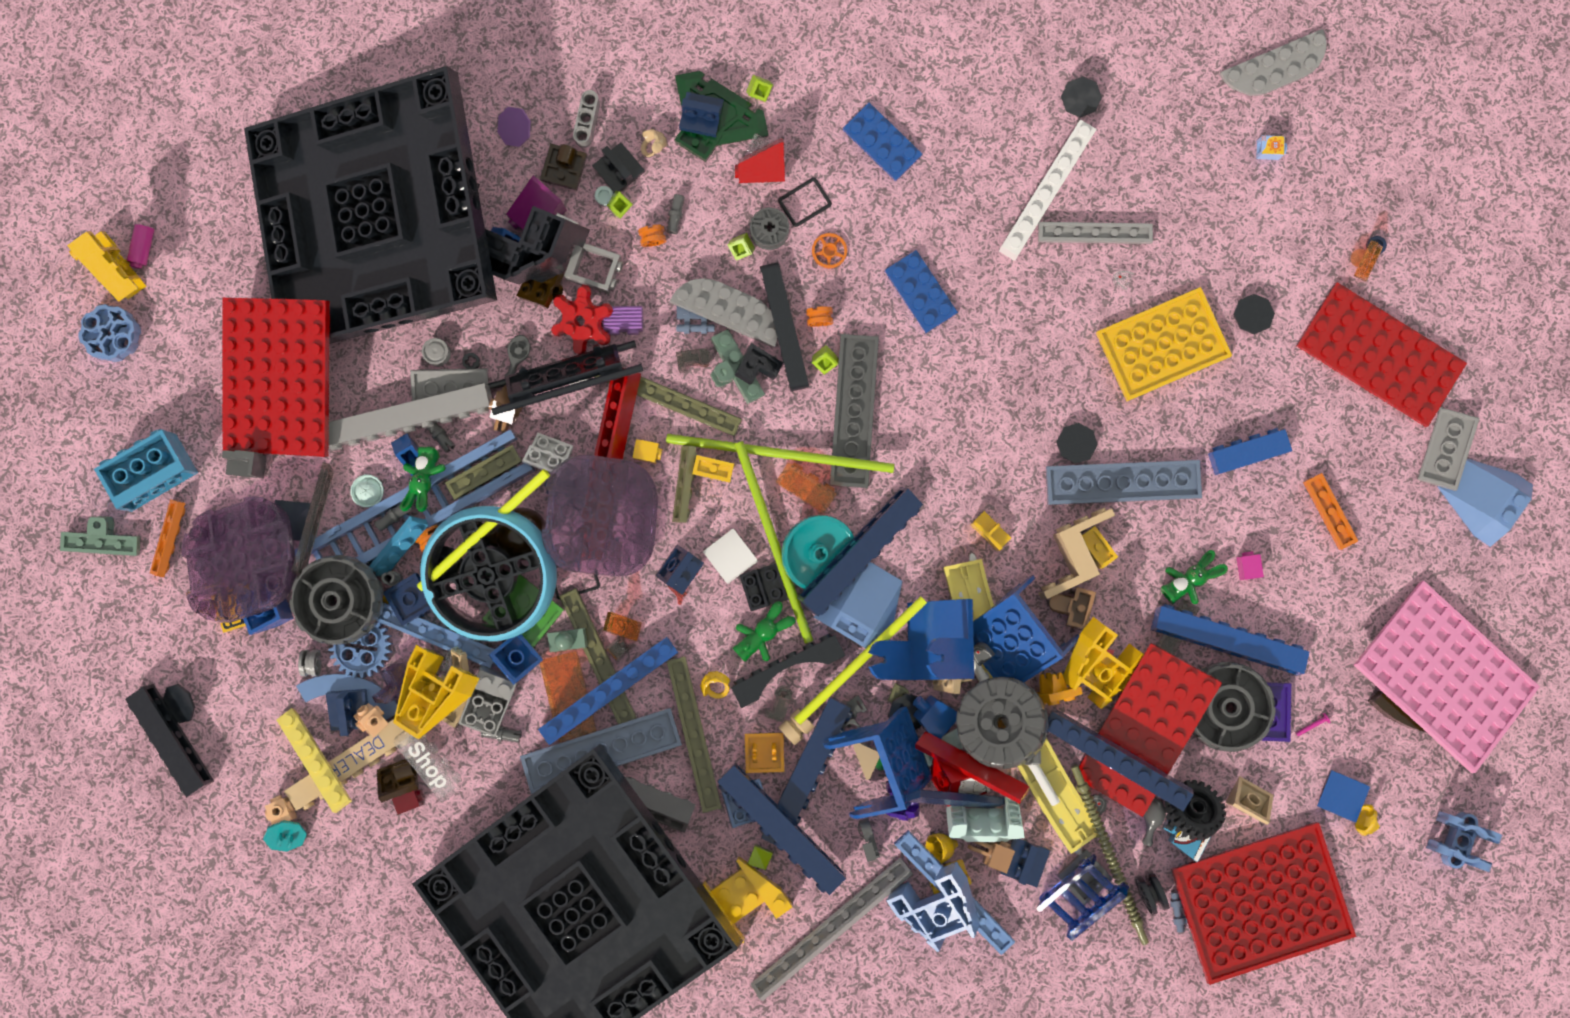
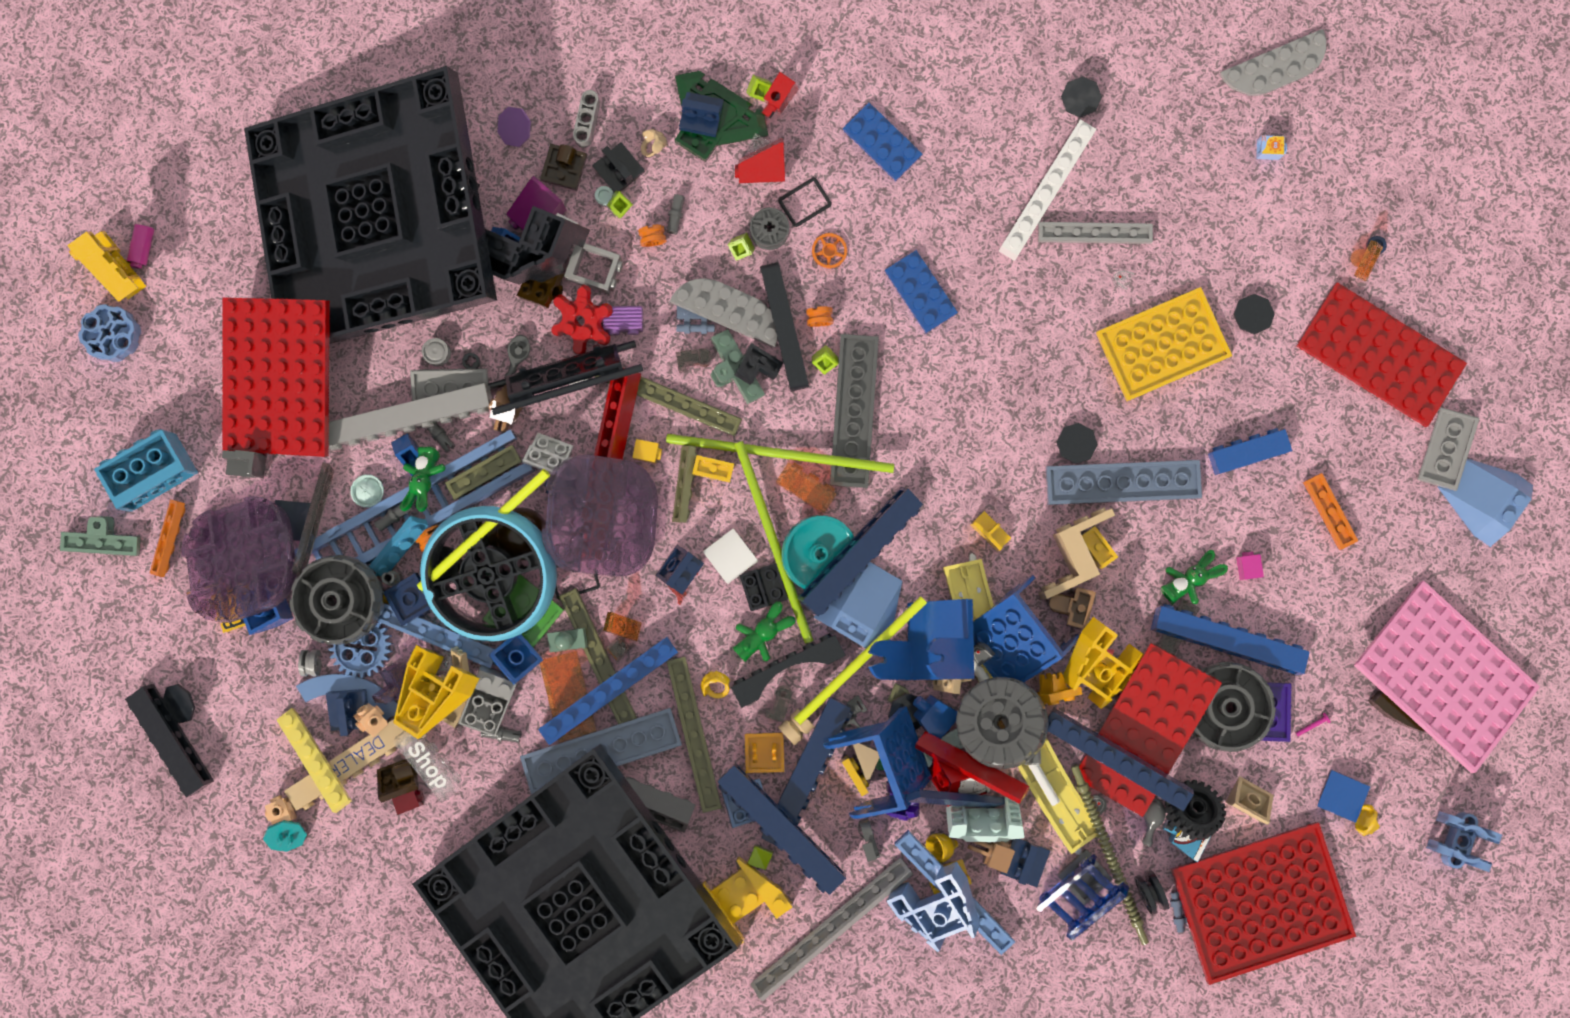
none -> red torso [762,72,799,119]
none -> yellow plate [841,755,869,796]

